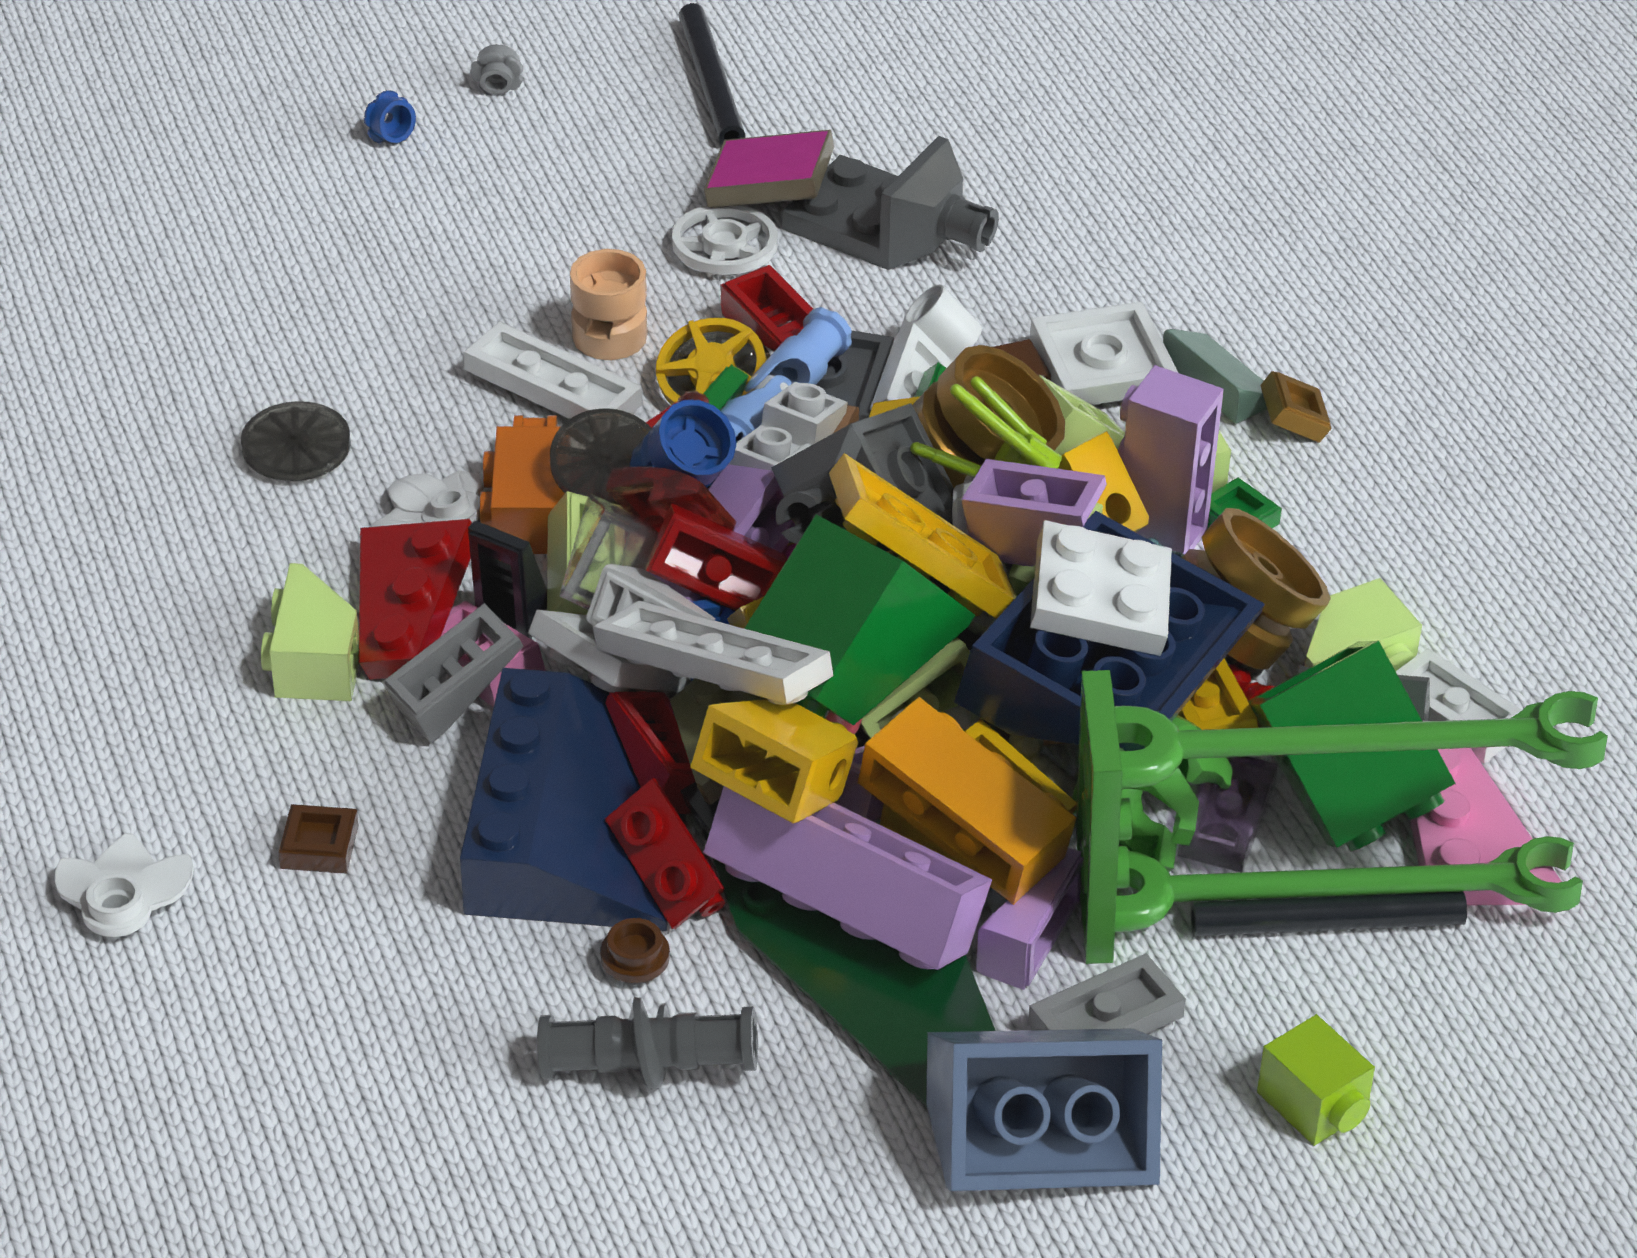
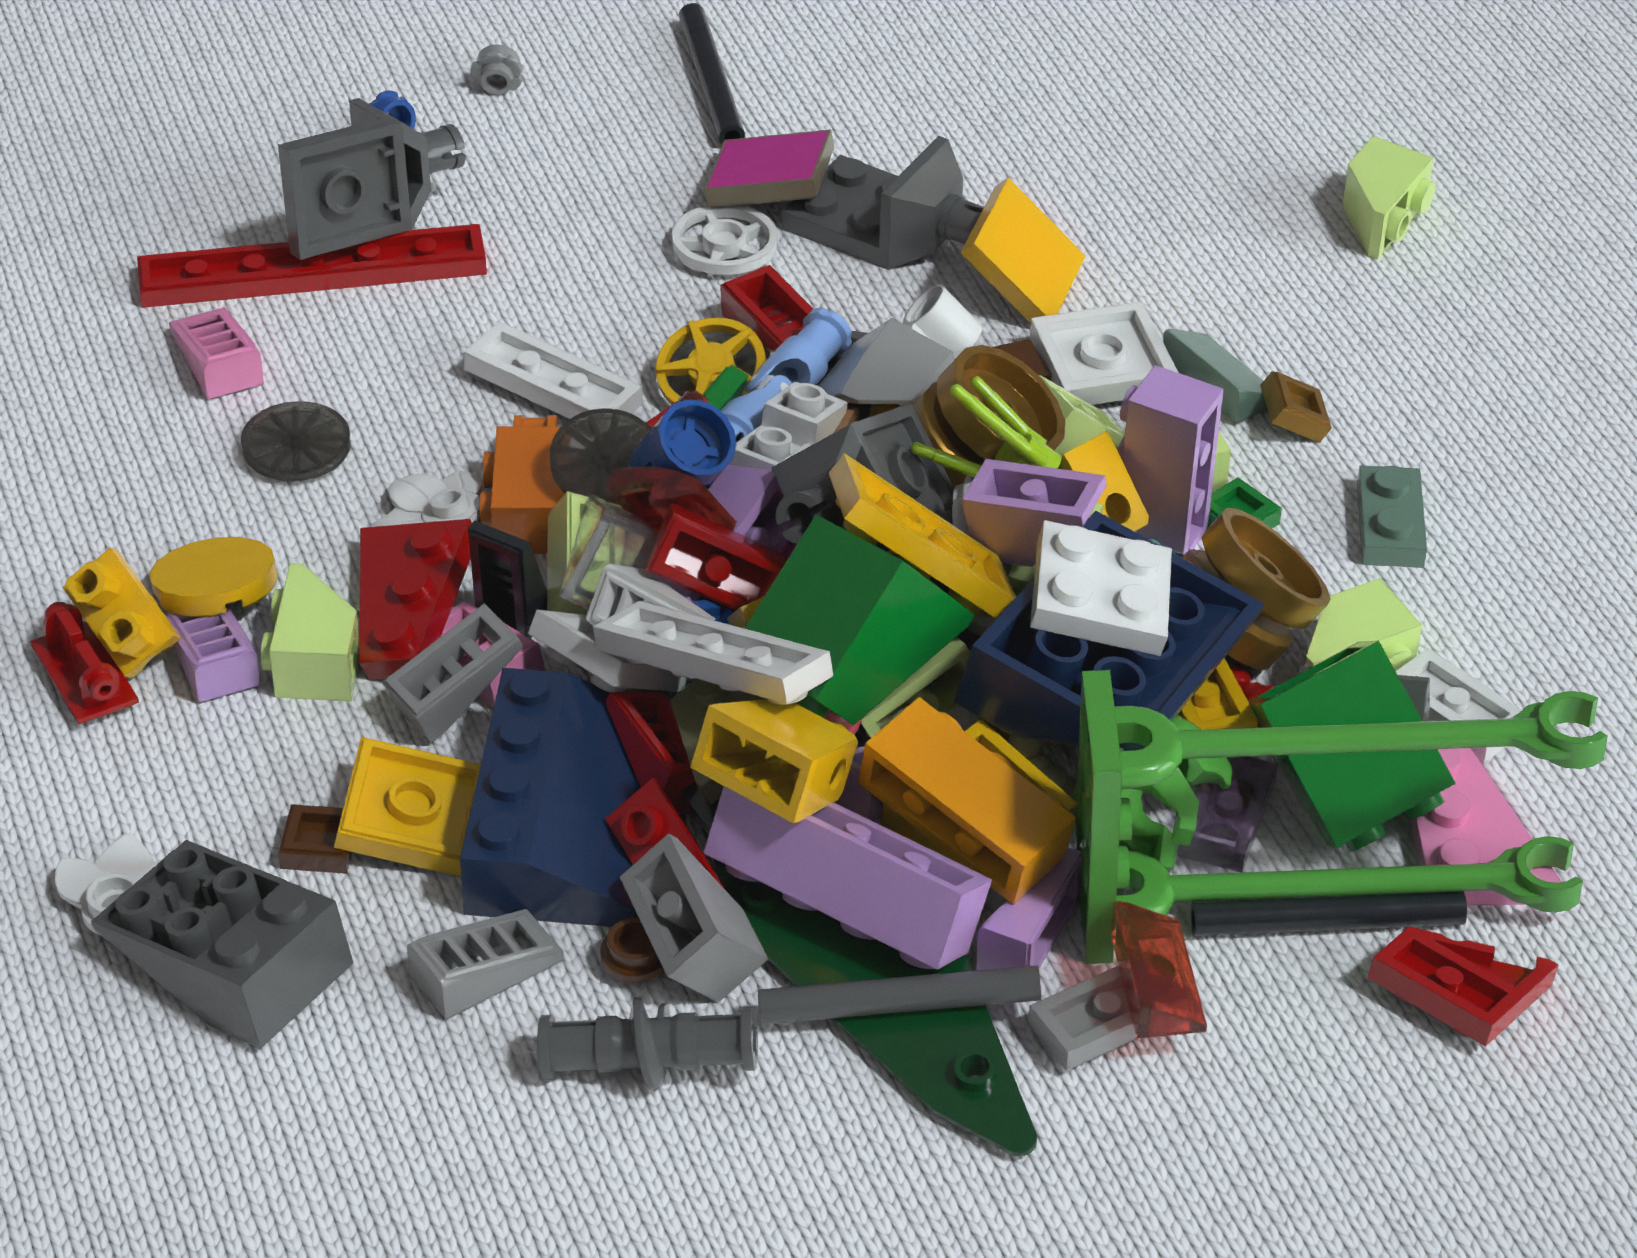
light nougat wheel [570,249,648,360] -> none
sand blue slope [927,1028,1162,1191] -> none
lime brick [1257,1014,1375,1146] -> none
none -> red hinge [30,602,139,725]
none -> yellow hips [62,547,181,679]
none -> dark grey slope [91,840,354,1049]
none -> red tile [137,224,487,308]
none -> yellow tile [149,537,278,617]
none -> lavender slope [162,604,261,703]
none -> bright pink slope [169,307,264,400]
none -> dark grey plate [278,98,466,260]
none -> yellow tile [334,737,481,877]
none -> light grey slope [407,909,564,1020]
none -> light grey slope [620,833,768,1003]
none -> dark grey piece [758,965,1041,1025]
none -> light grey slope [818,318,955,407]
none -> yellow tile [960,177,1085,323]
none -> clear red slope [1110,901,1207,1038]
none -> yellowish green slope [1342,136,1436,260]
none -> sand green plate [1357,465,1427,568]
none -> red wing [1367,926,1559,1047]

